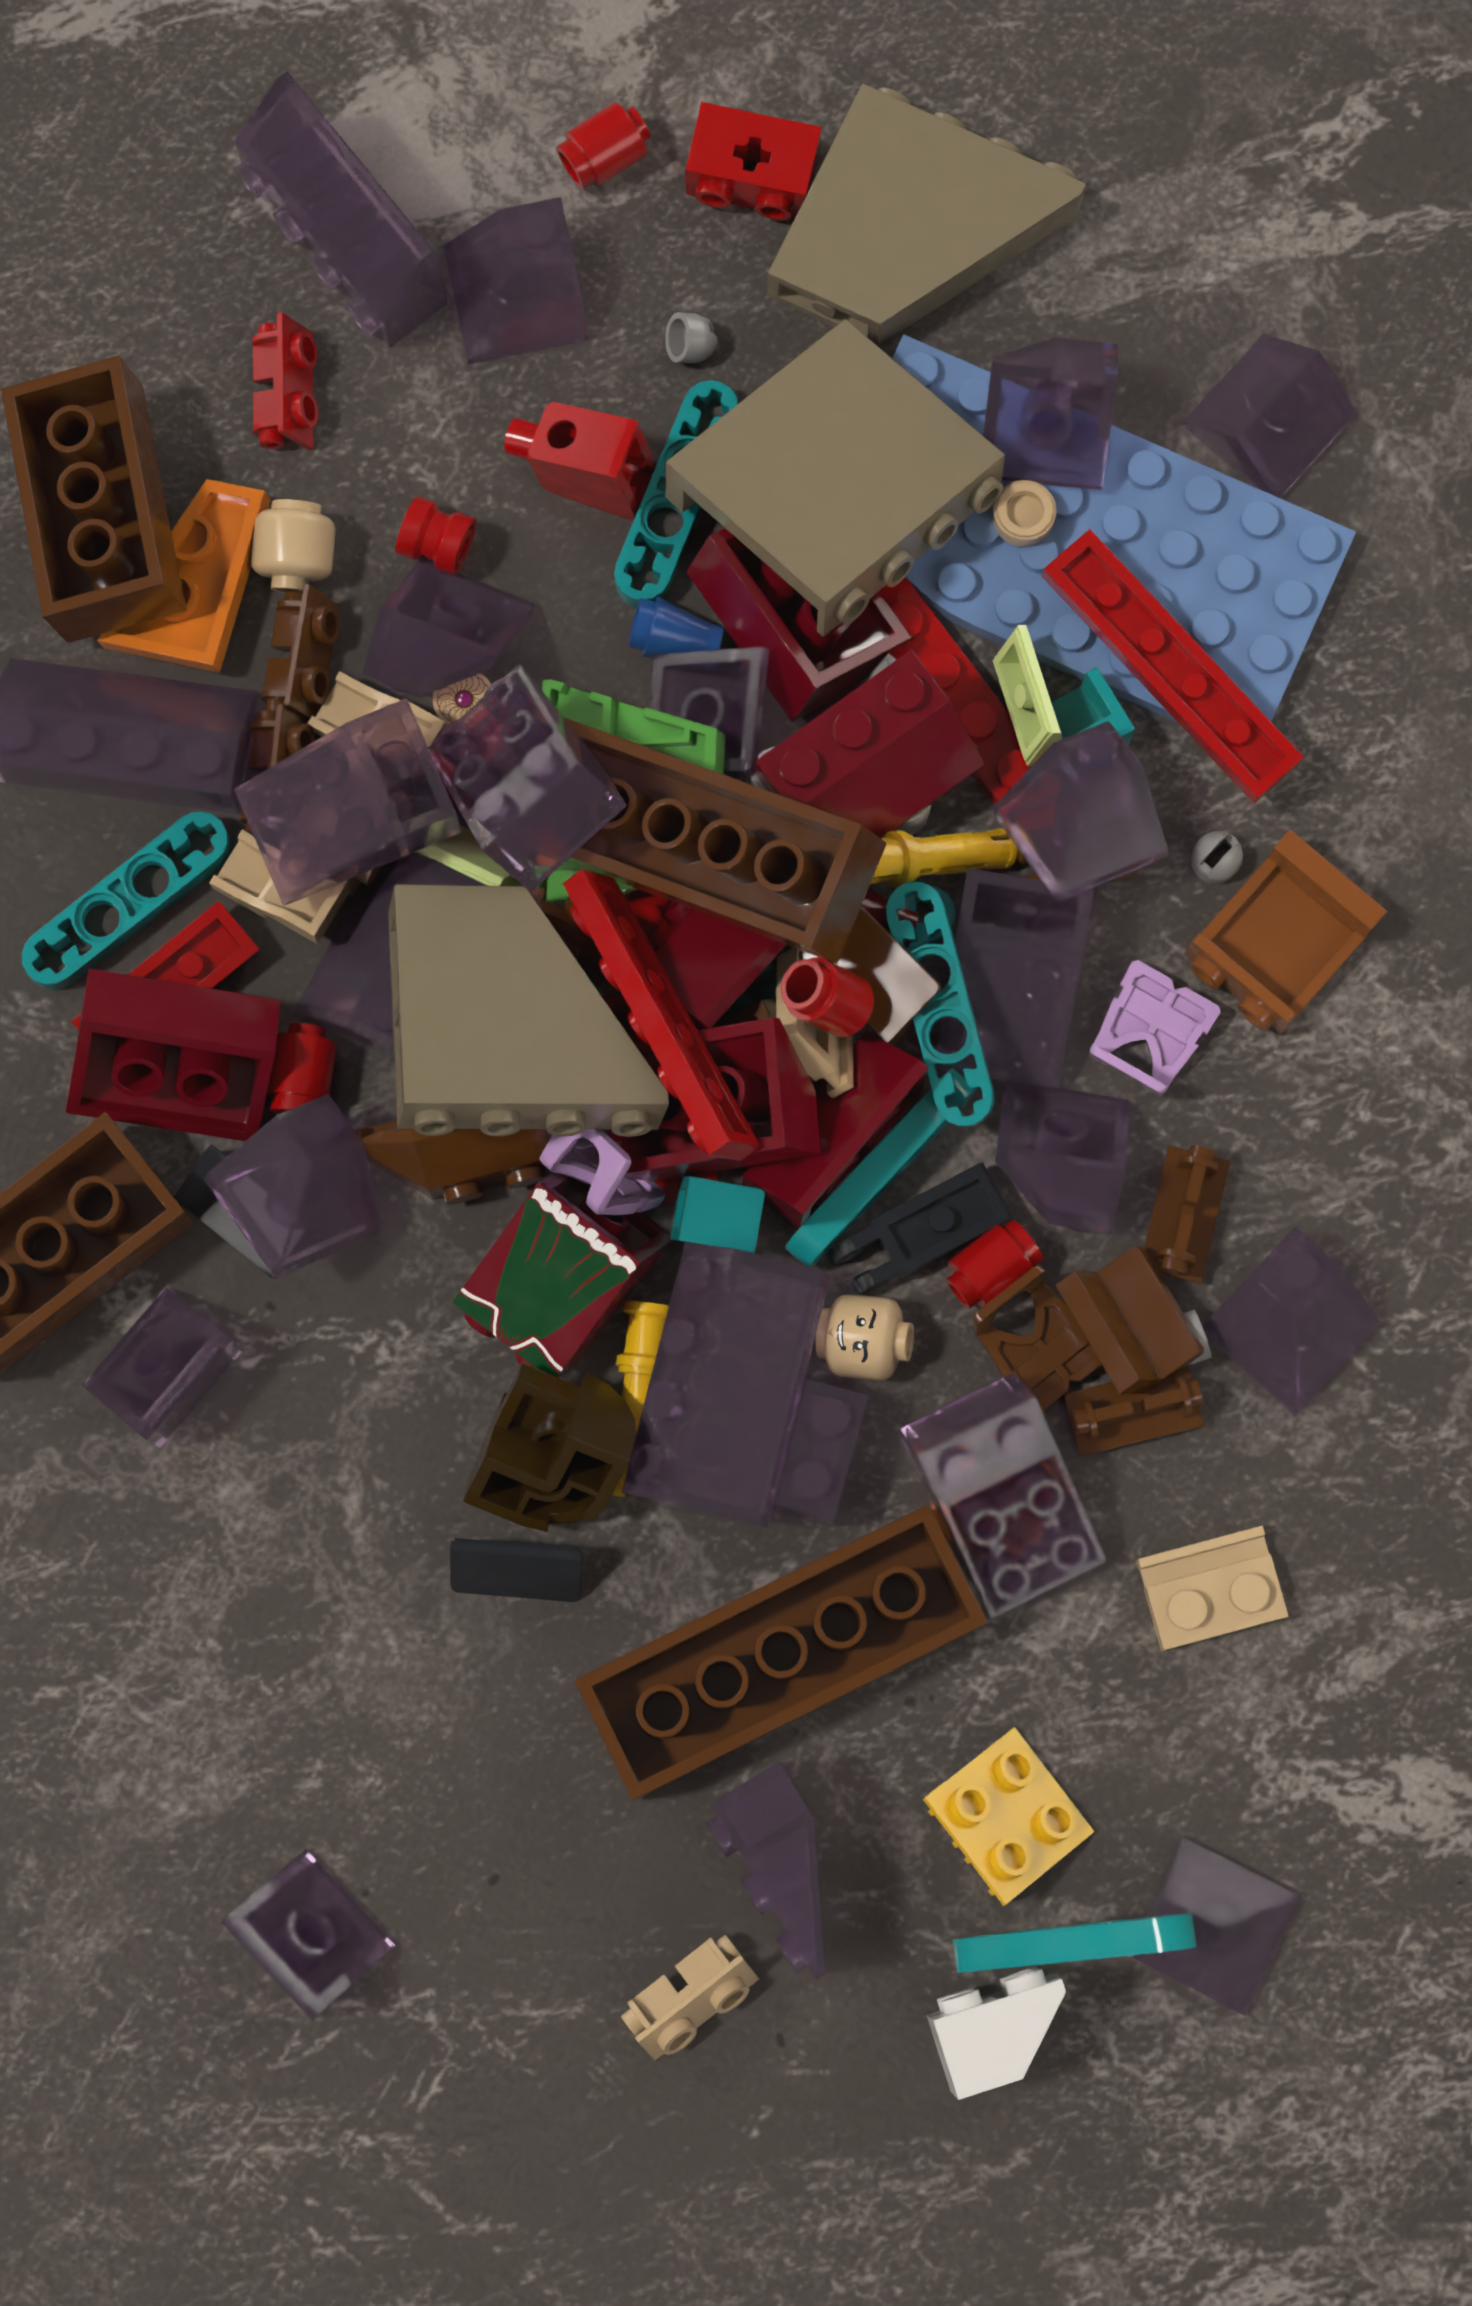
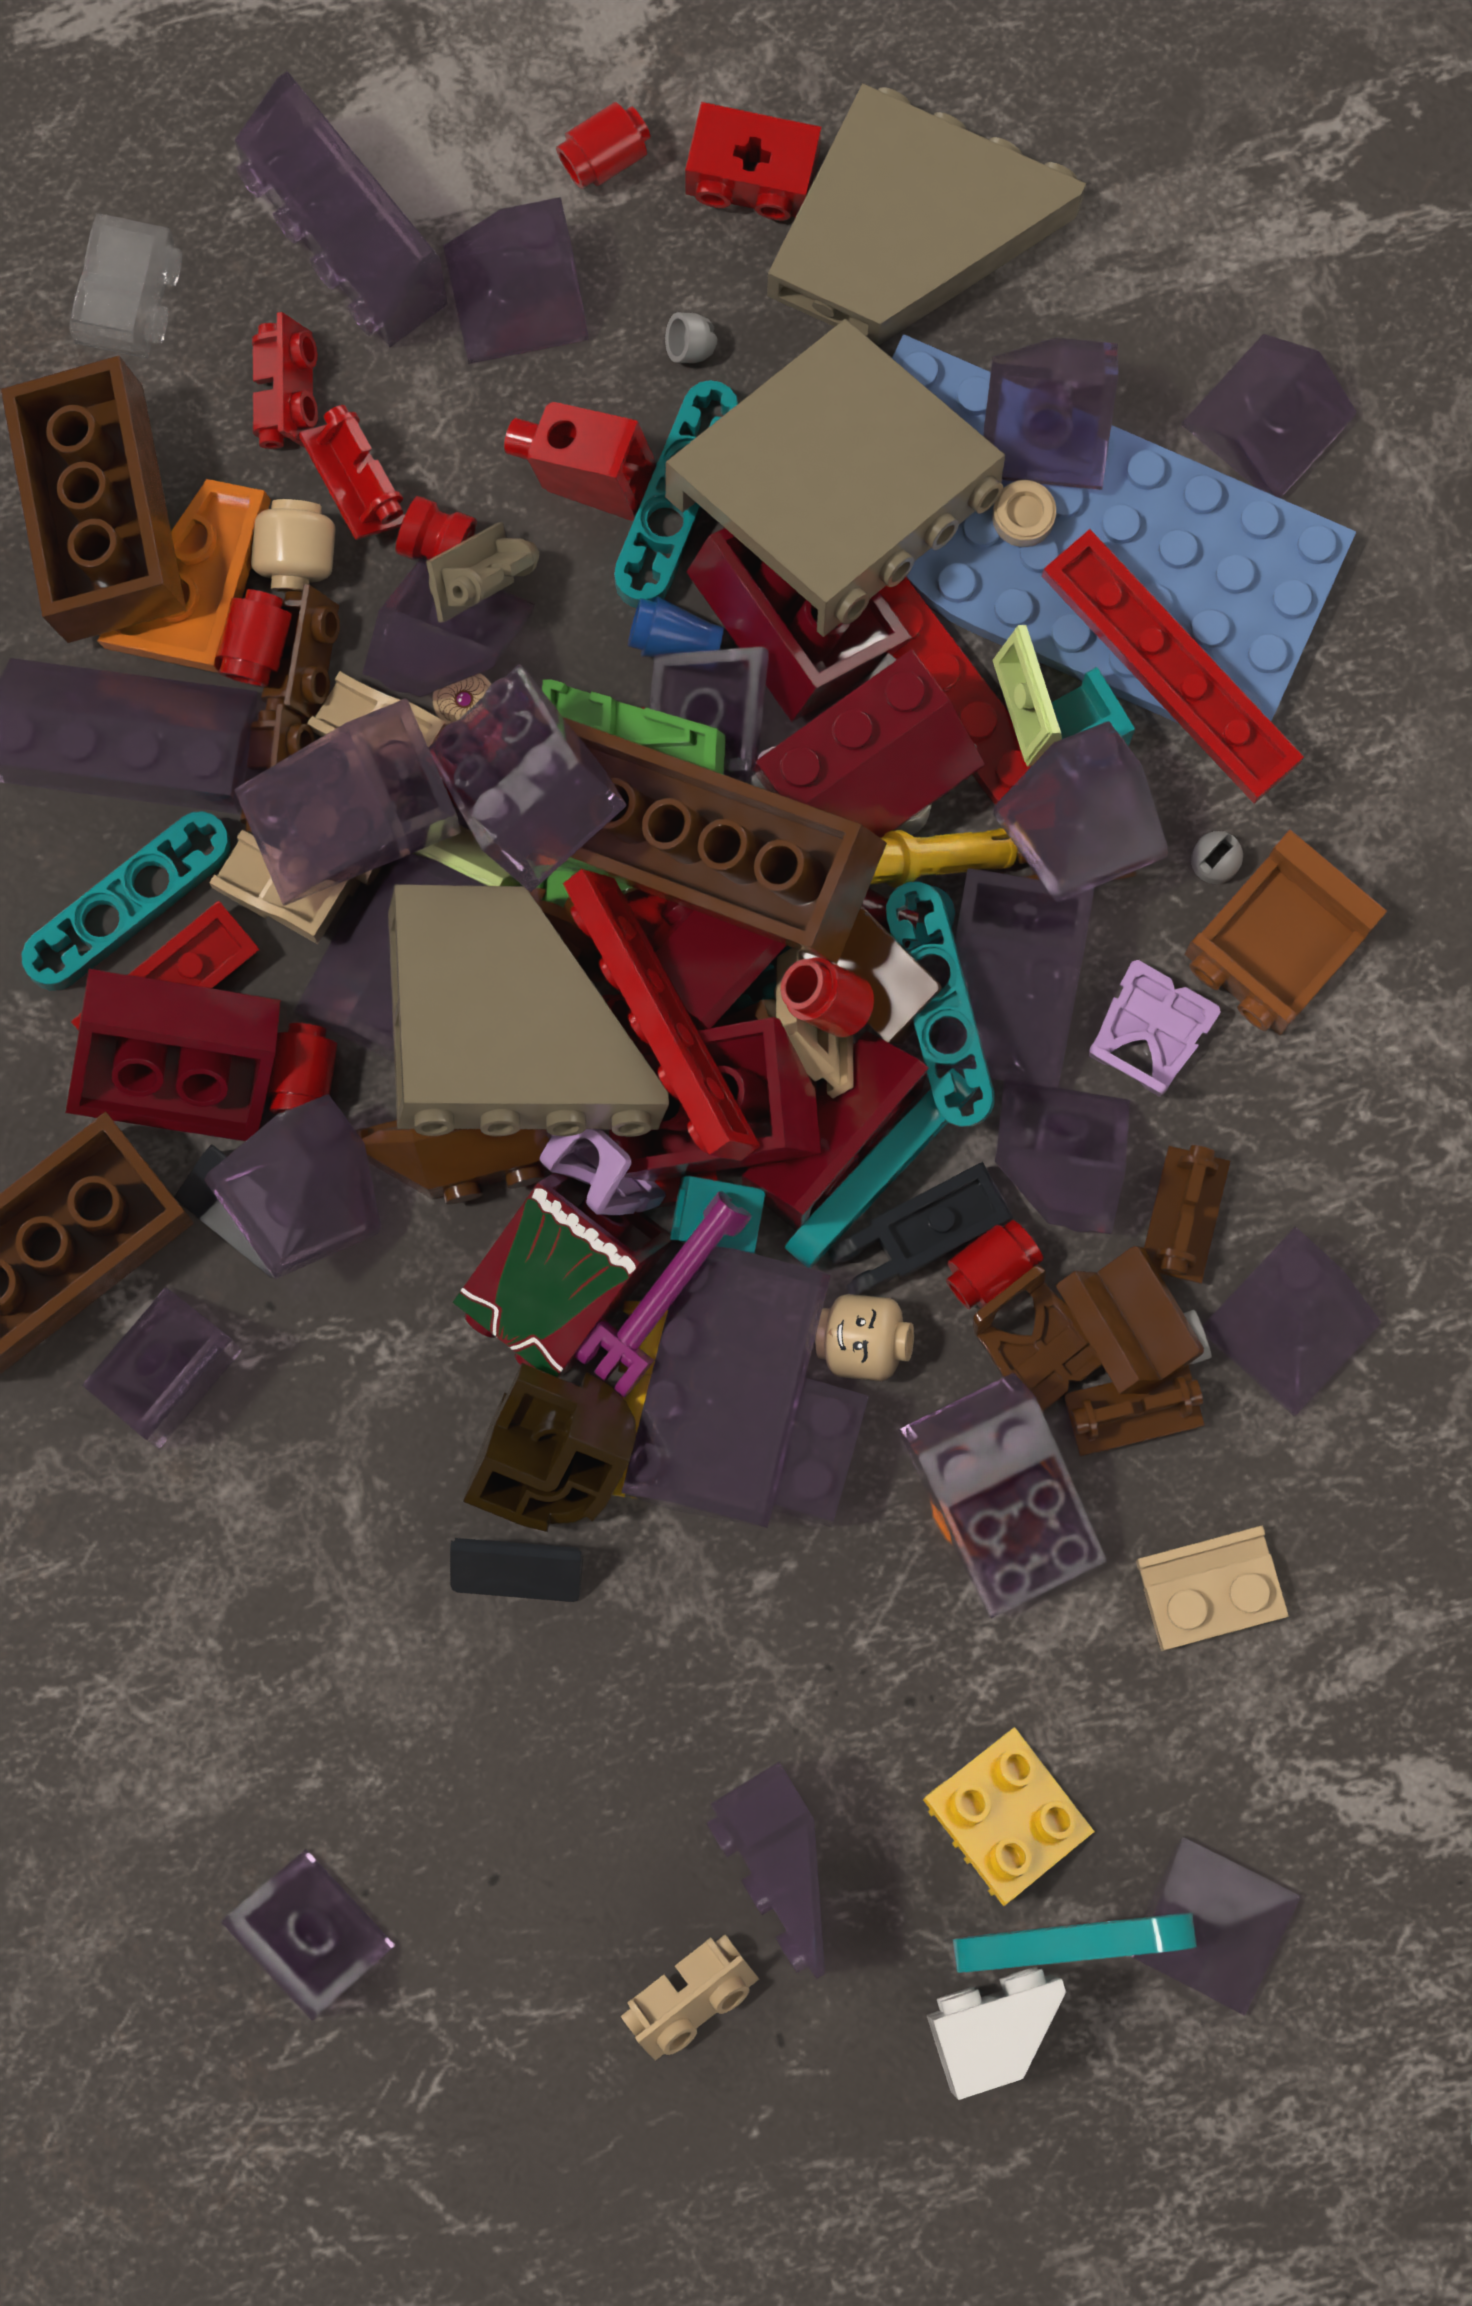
reddish brown brick [574,1504,988,1801] -> none
none -> clear brick [69,213,182,359]
none -> red brick [216,589,292,687]
none -> red hinge [298,405,405,540]
none -> dark tan hinge [426,522,539,622]
none -> magenta hinge [574,1191,752,1397]

